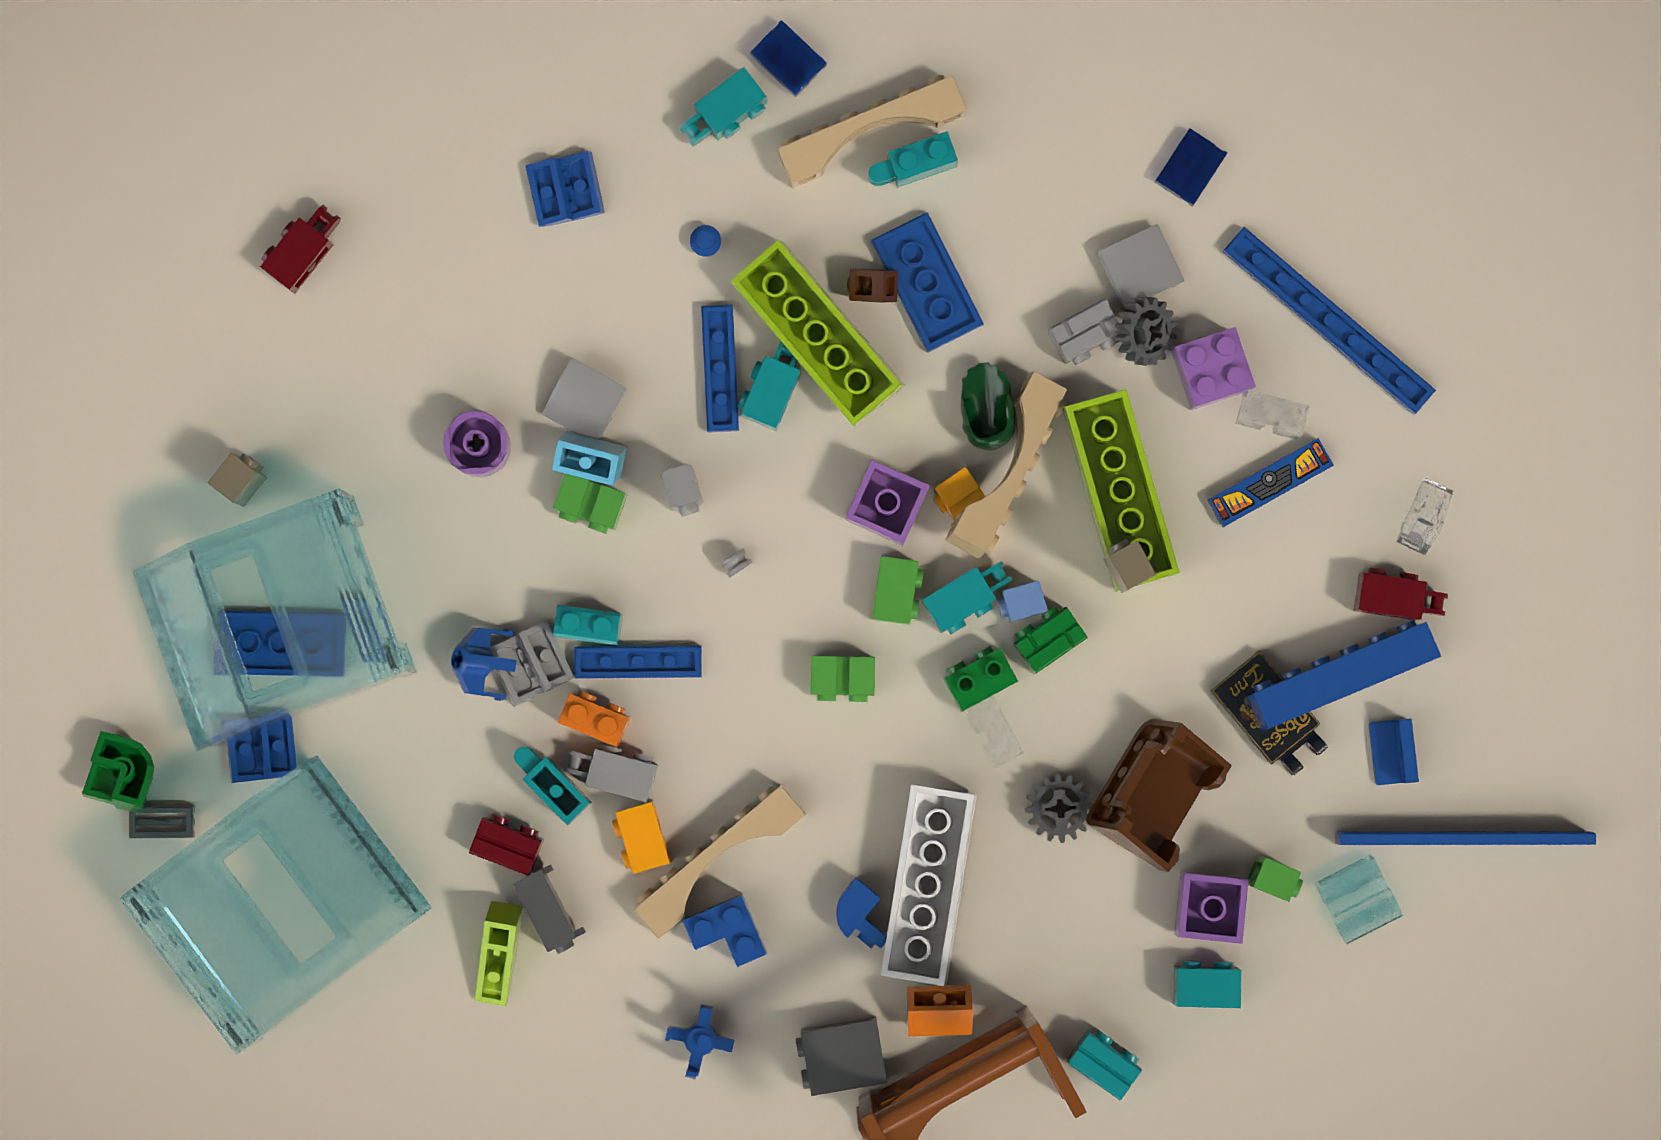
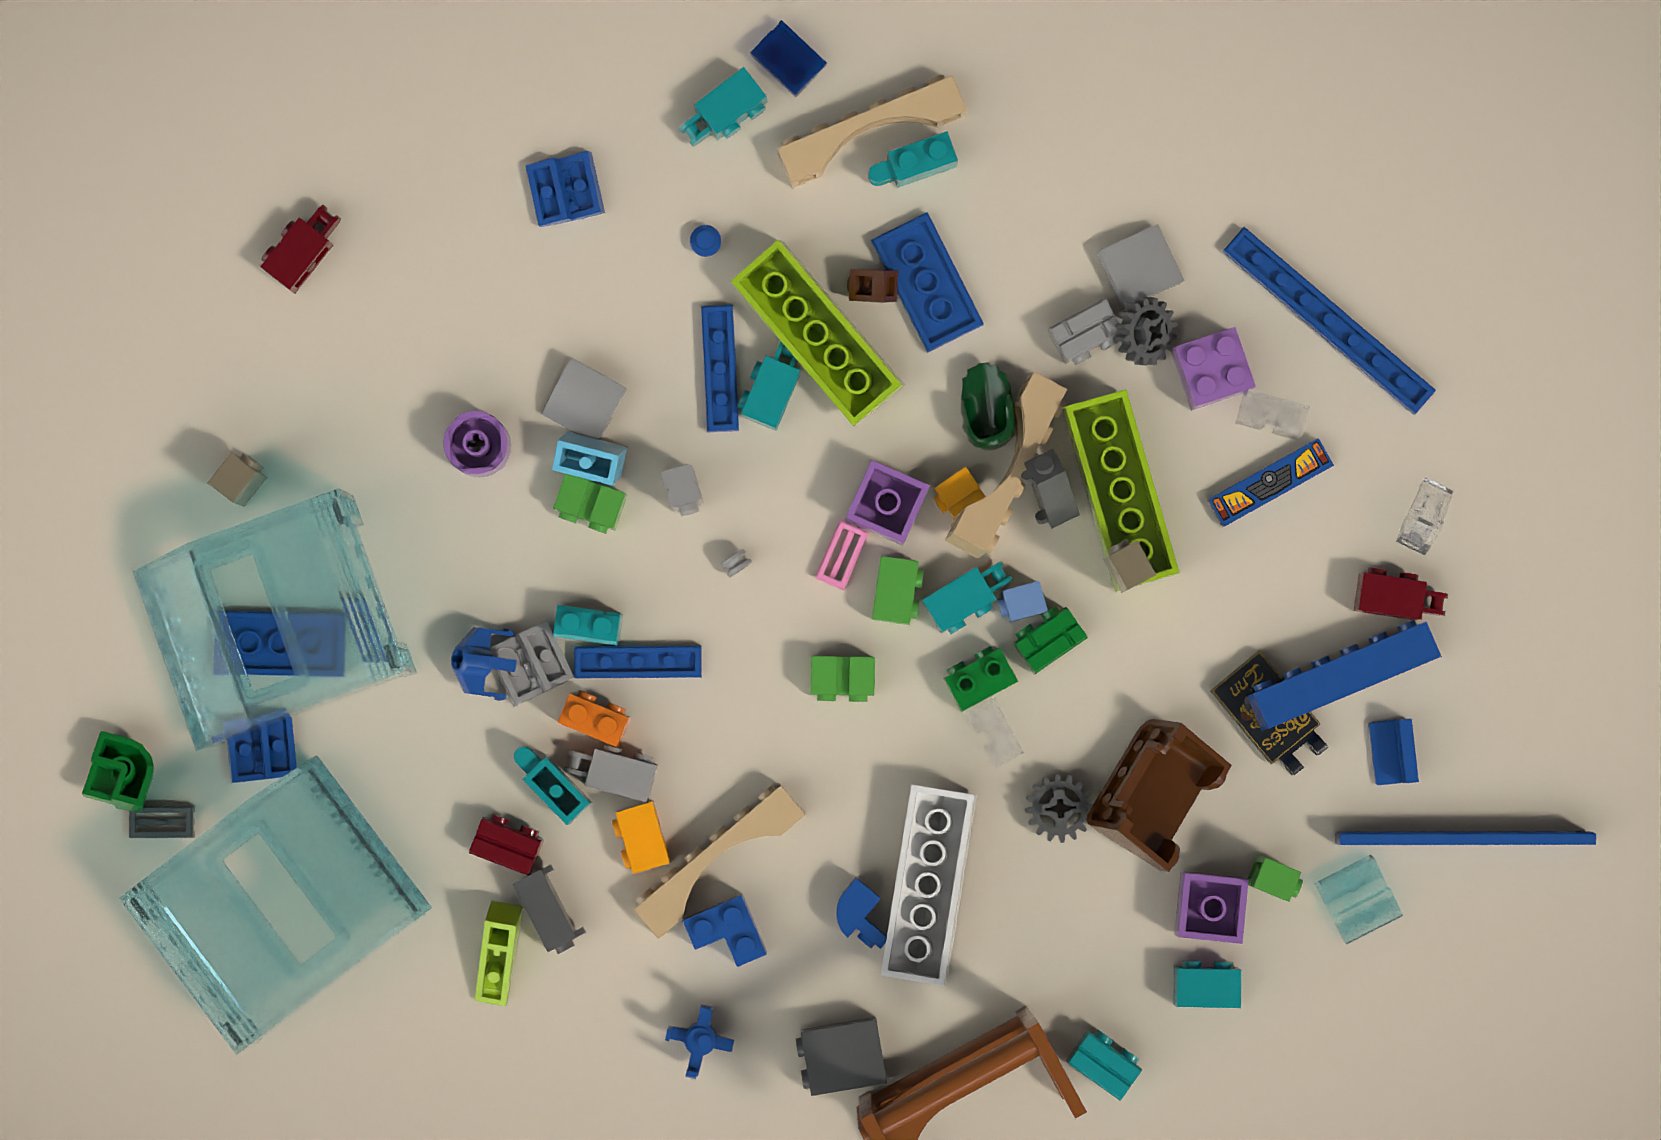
orange brick [907,985,973,1036] -> none
clear blue plate [1154,128,1228,207] -> none
none -> bright pink tile [815,520,869,591]
none -> dark grey brick [1021,449,1080,529]

